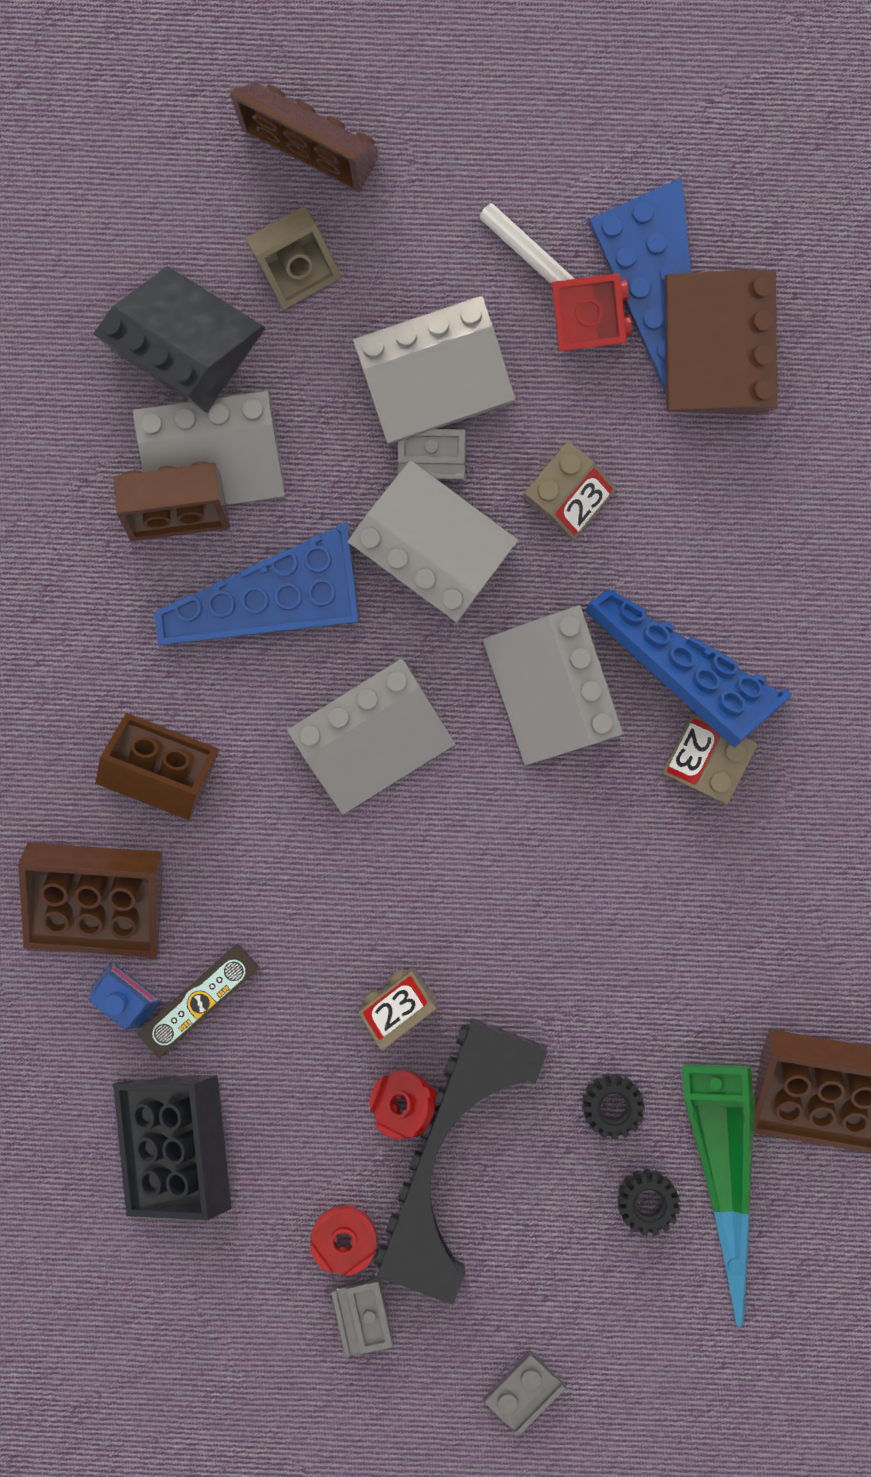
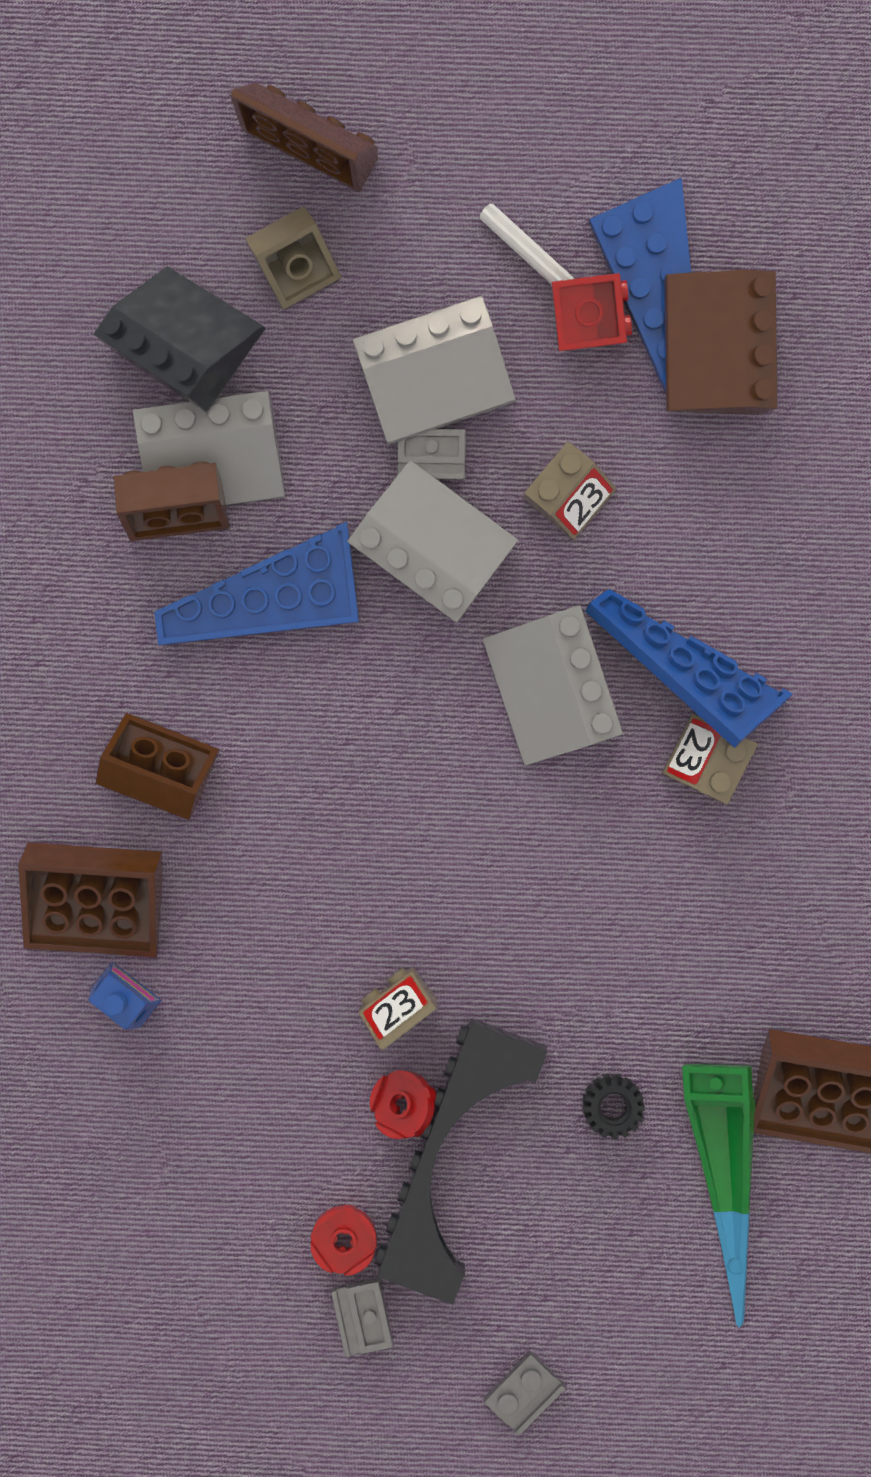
black slope [113,1075,232,1220] -> none
tile [137,943,260,1058] -> none
light grey slope [287,658,456,815] -> none
black tyre [617,1169,680,1236] -> none

